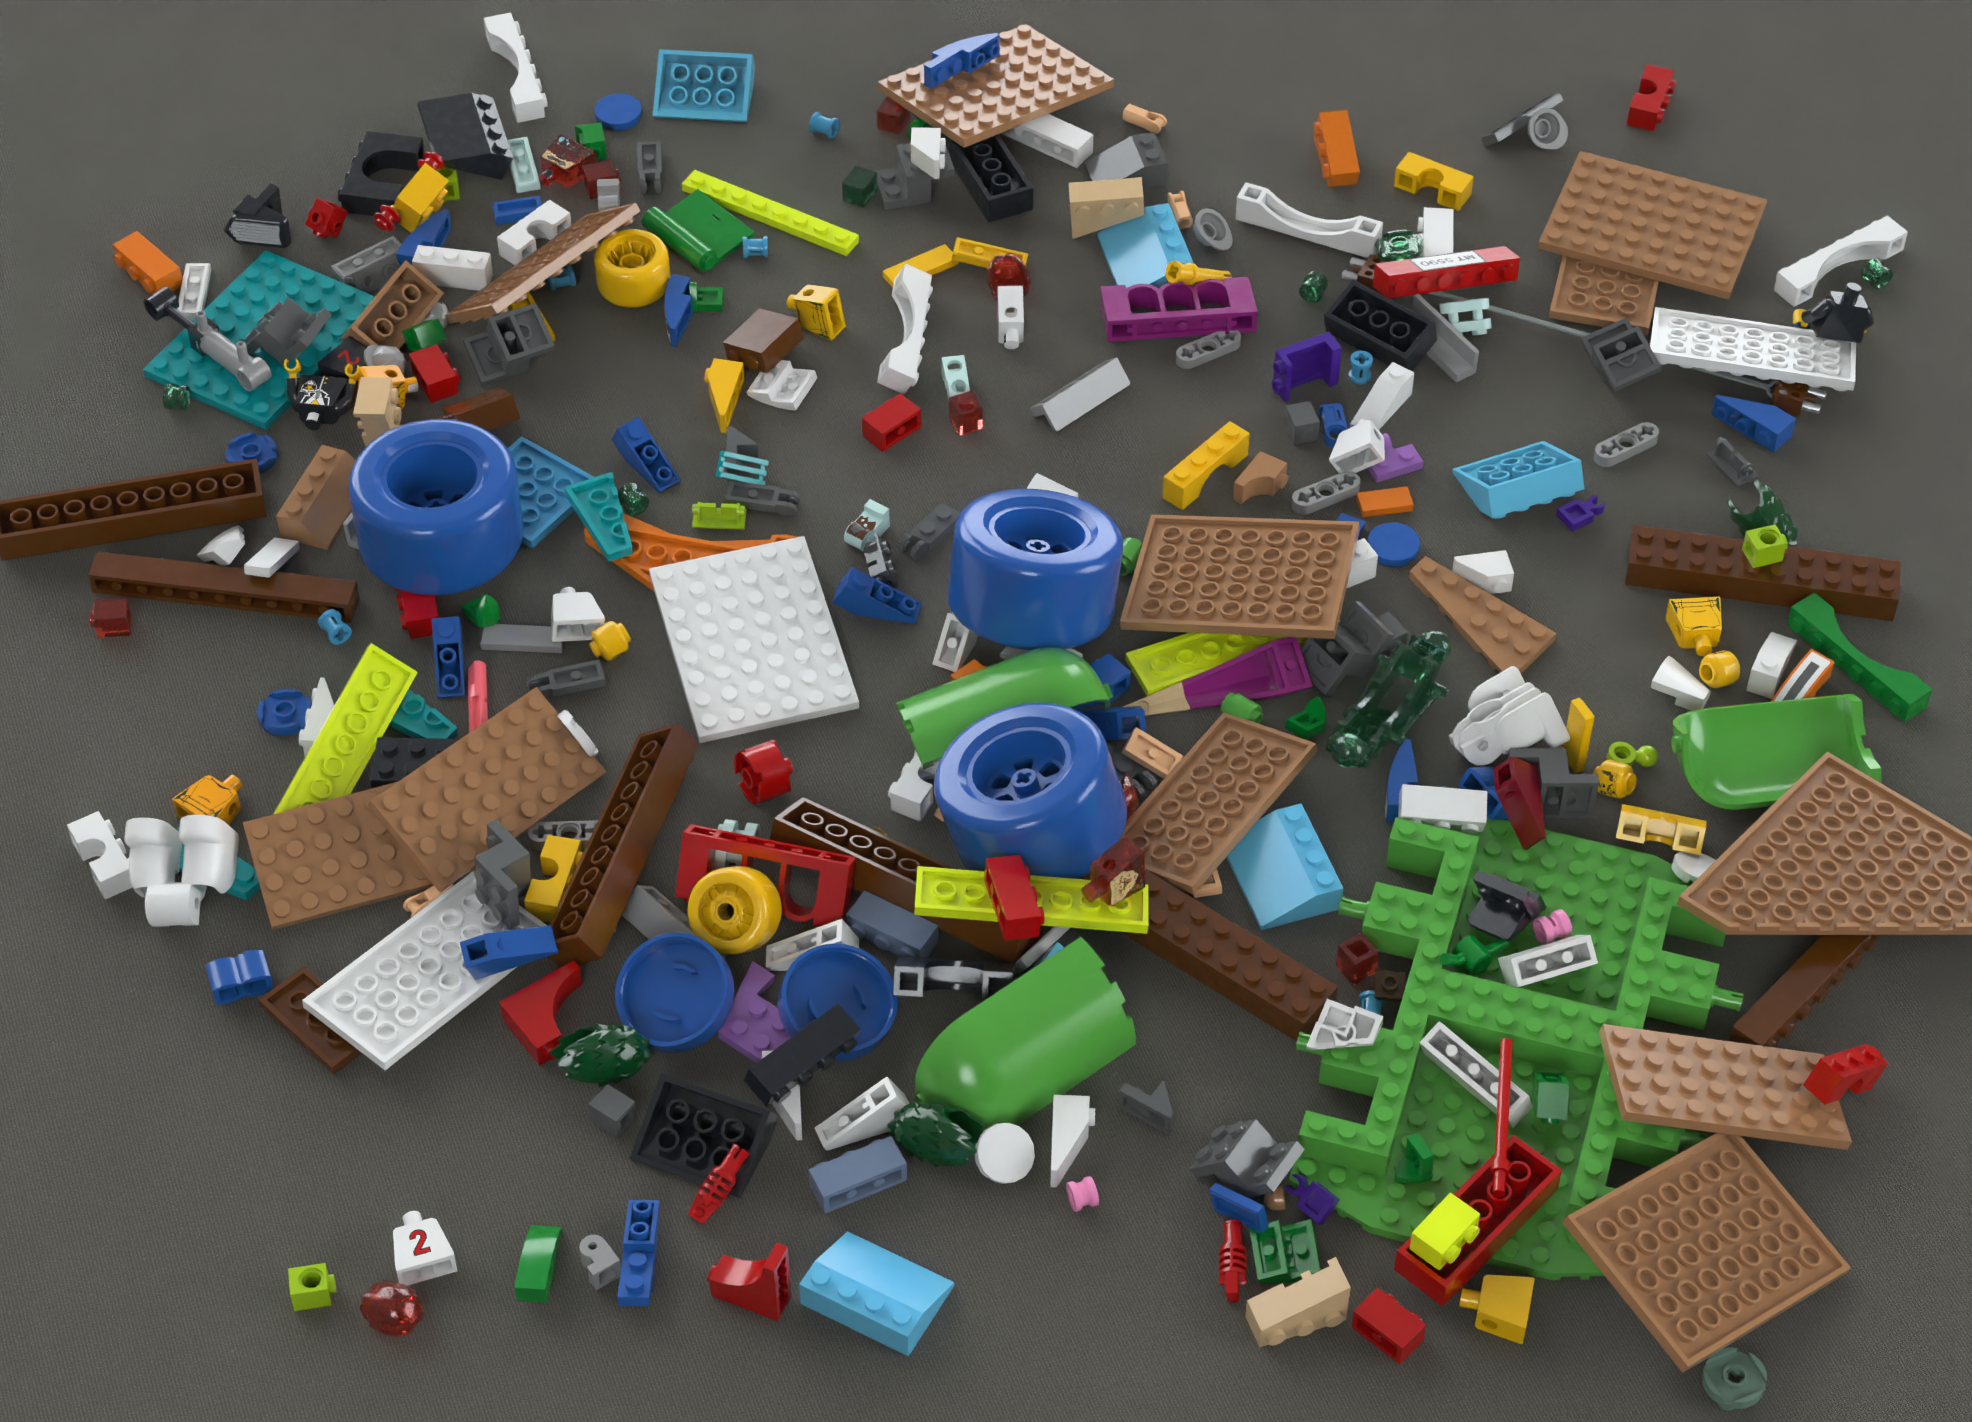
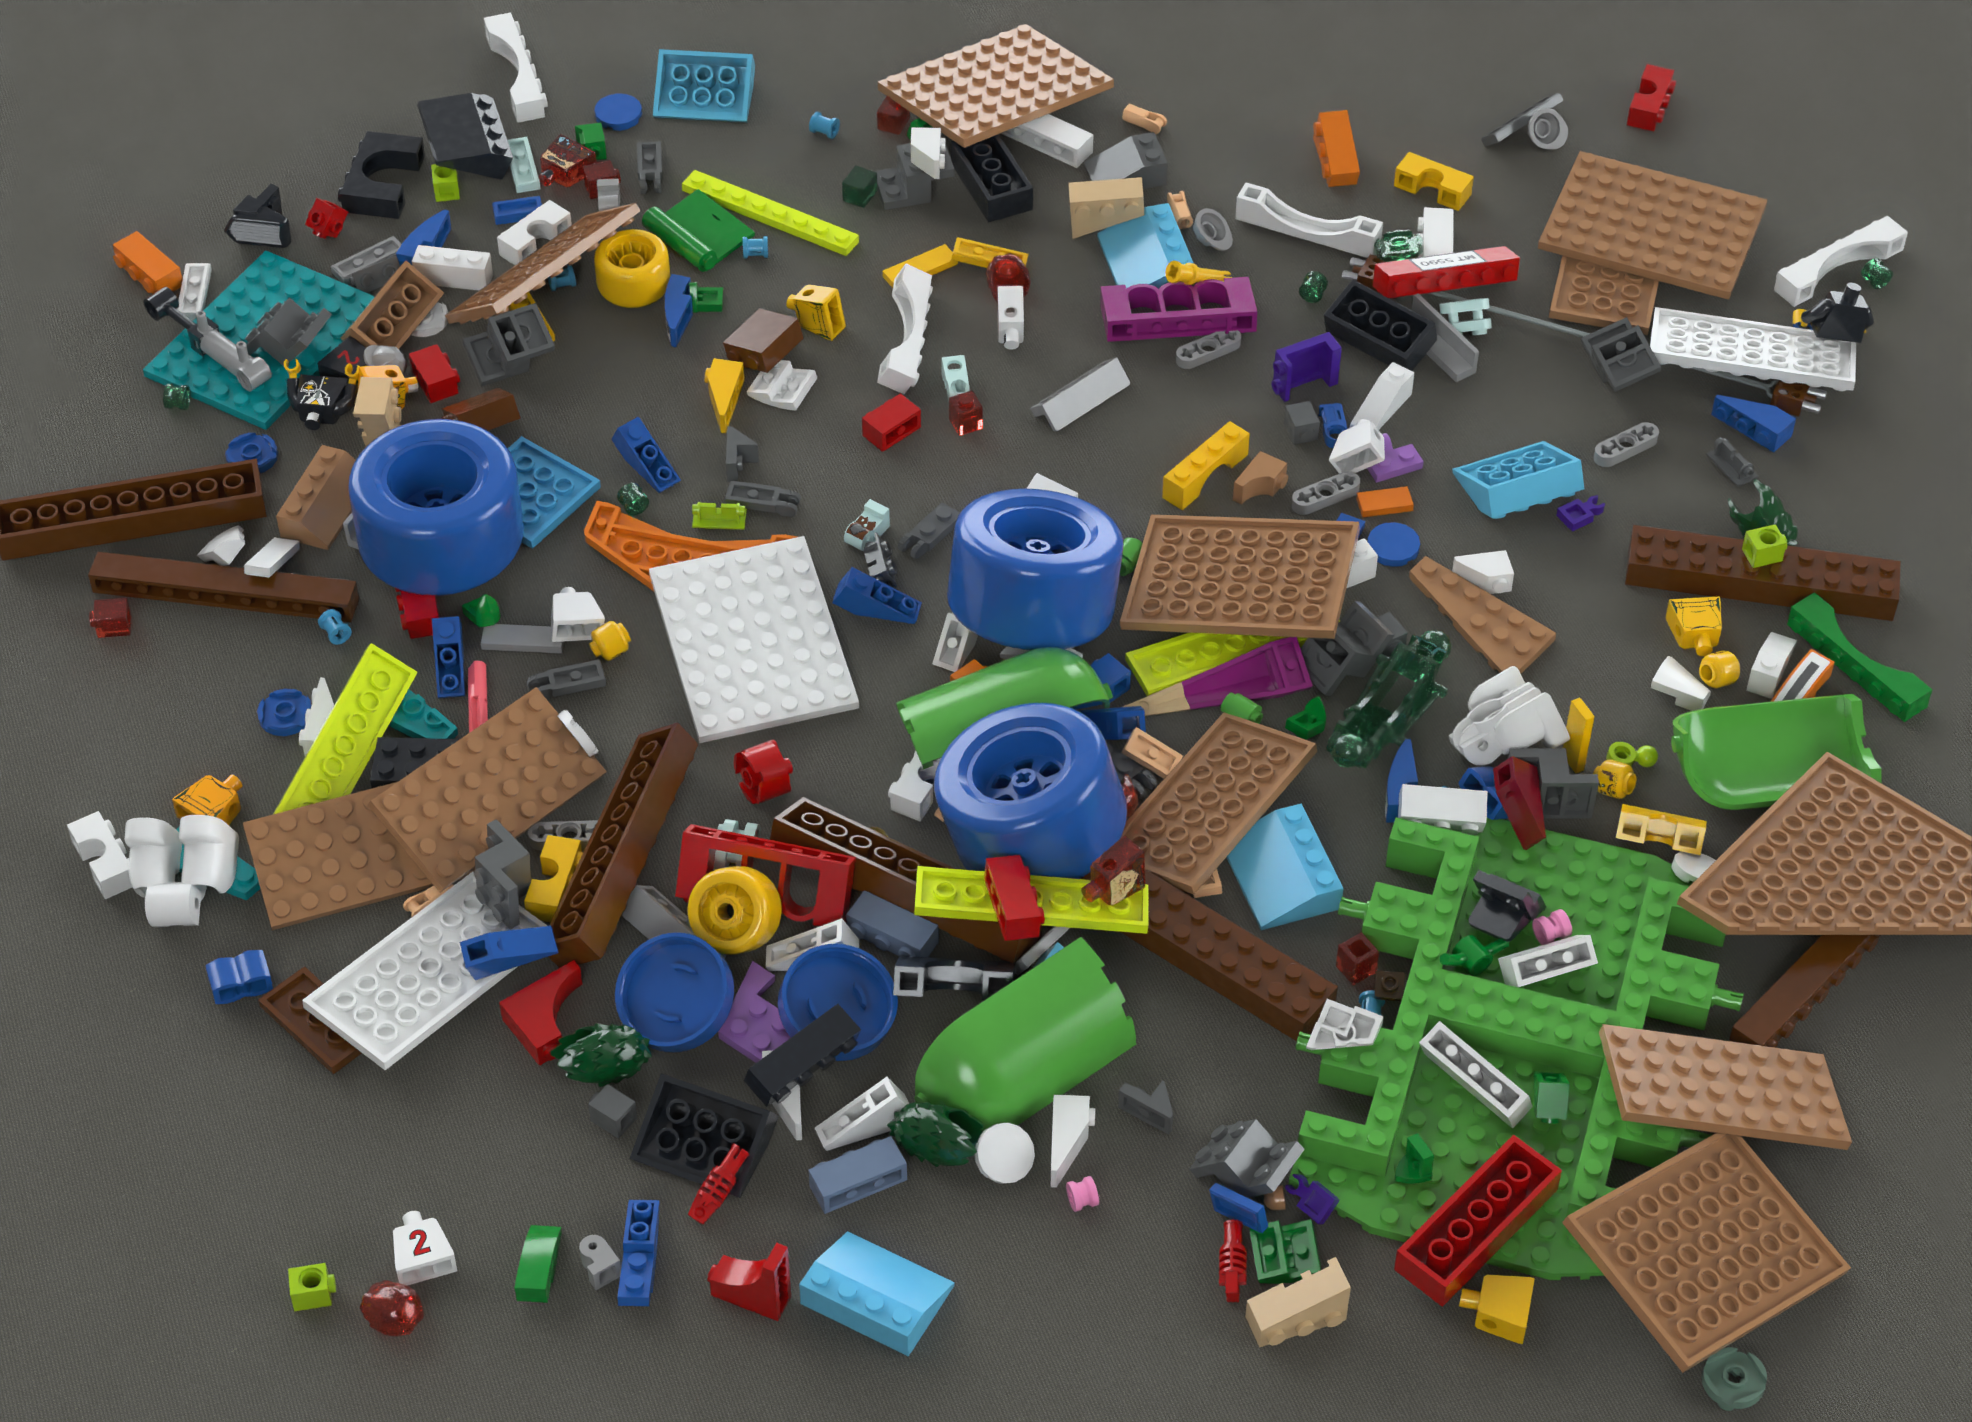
yellow brick [374,152,449,233] -> none
green window [402,319,446,353] -> none
teal wing [564,472,632,562] -> none
teal tile [716,451,769,485] -> none
blue slope [924,33,1000,89] -> none
dark azure bush [1348,351,1373,385] -> none
red brick [1351,1287,1426,1365] -> none
neon yellow brick [1409,1193,1480,1270] -> none
red bar [1491,1038,1513,1197] -> none
red arch [1803,1044,1888,1105] -> none

